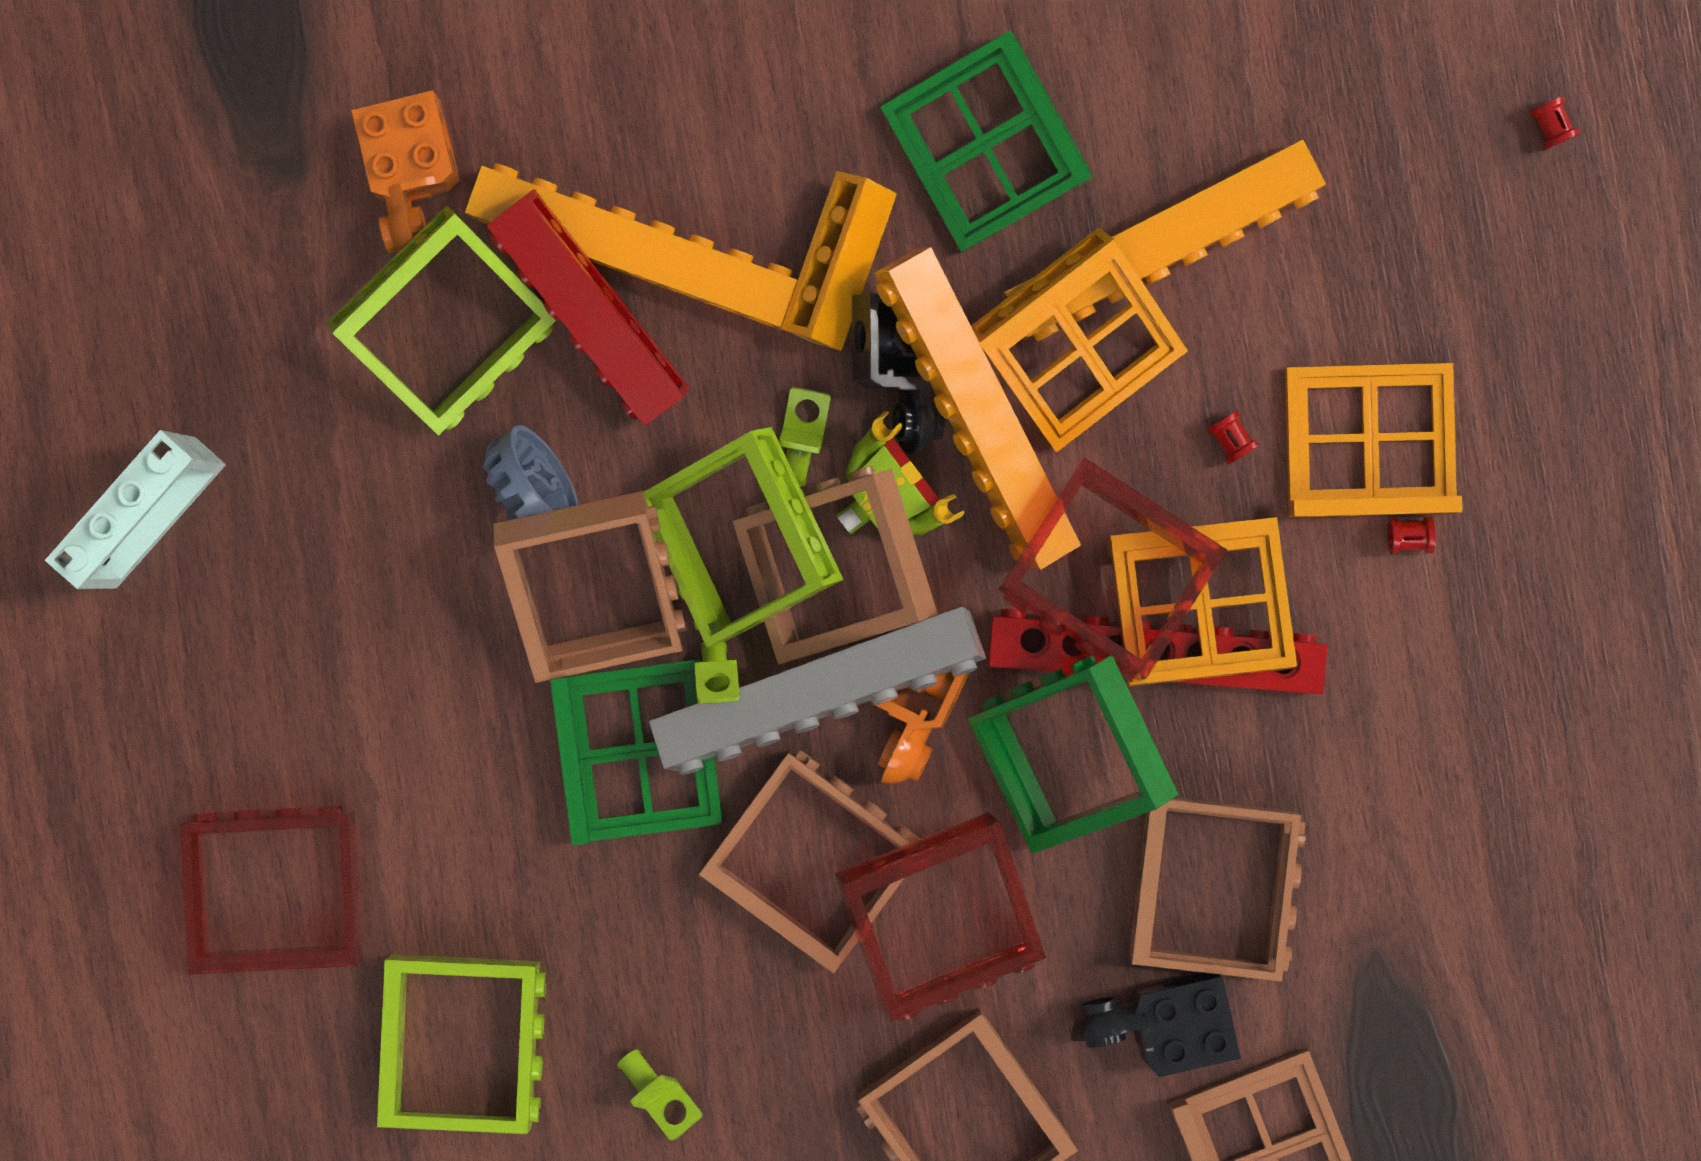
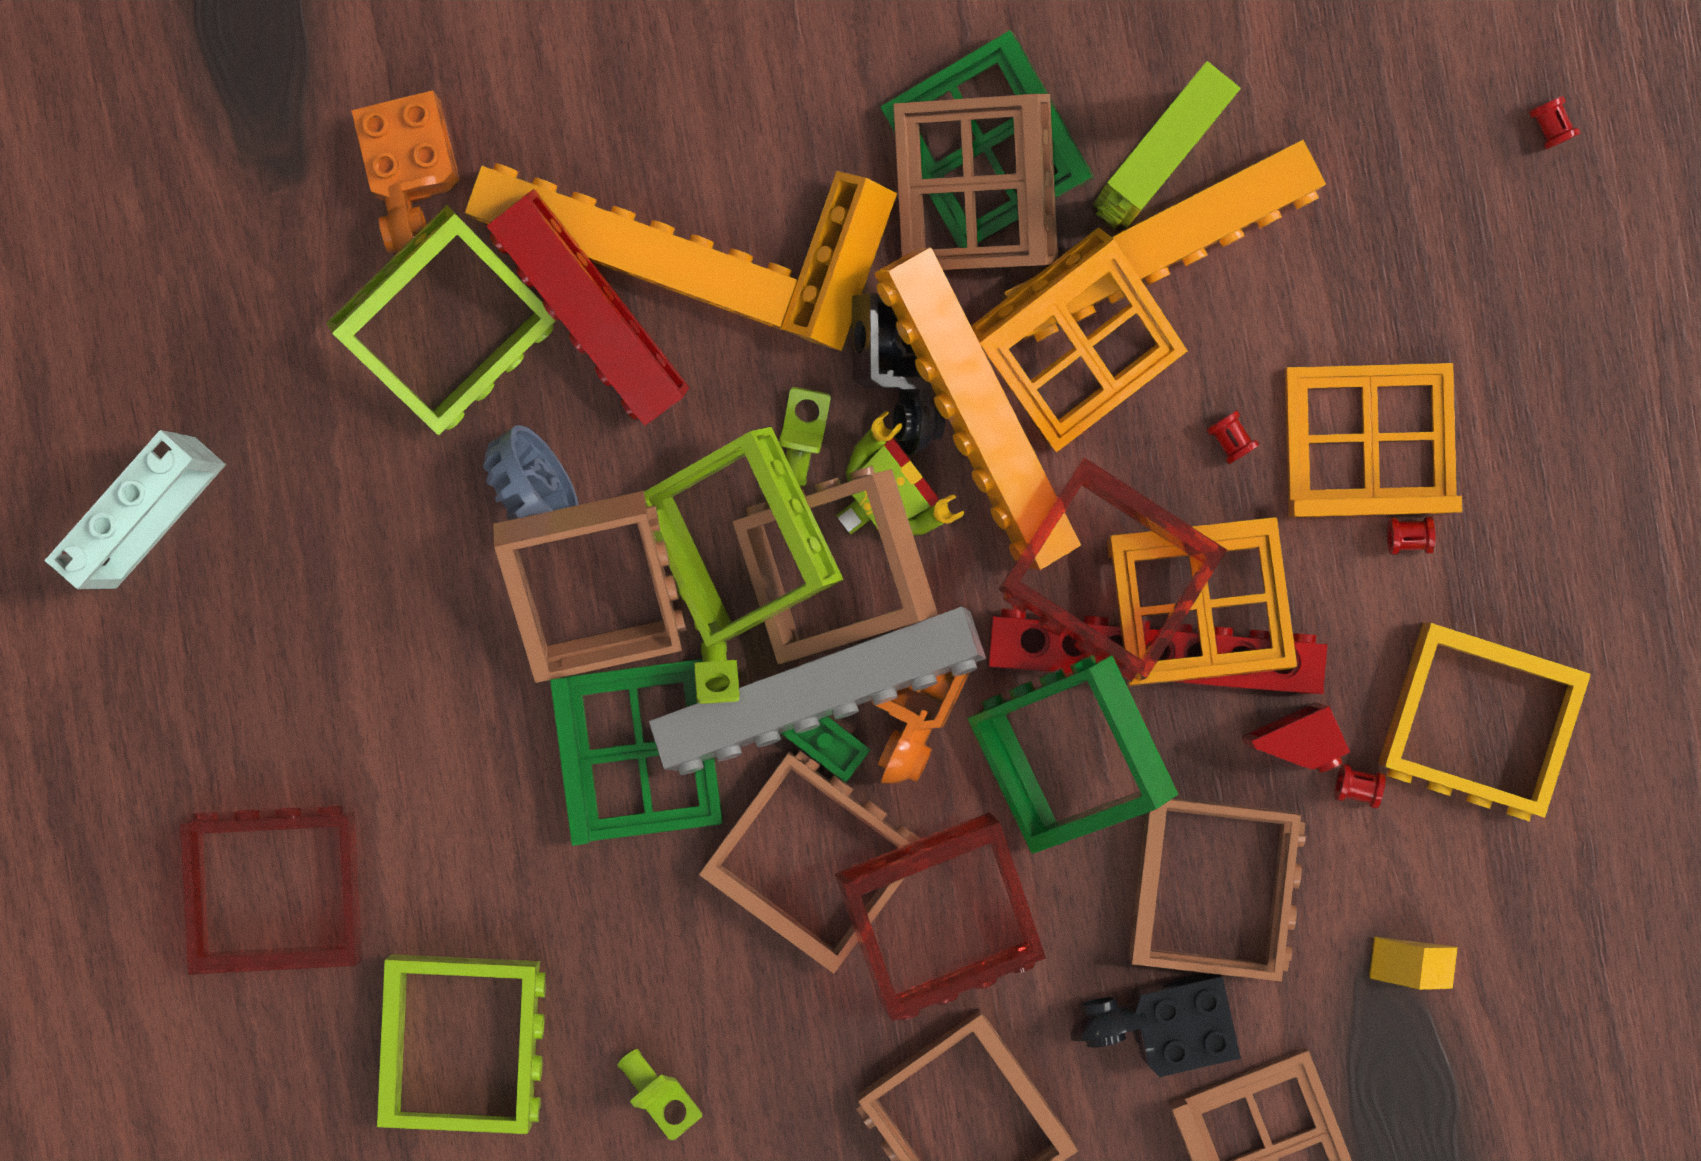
none -> green plate [781,716,871,783]
none -> nougat window [894,94,1058,270]
none -> lime window [1093,61,1241,231]
none -> red slope [1241,702,1350,773]
none -> red bush [1334,764,1386,809]
none -> yellow slope [1369,937,1457,990]
none -> yellow window [1378,622,1591,821]

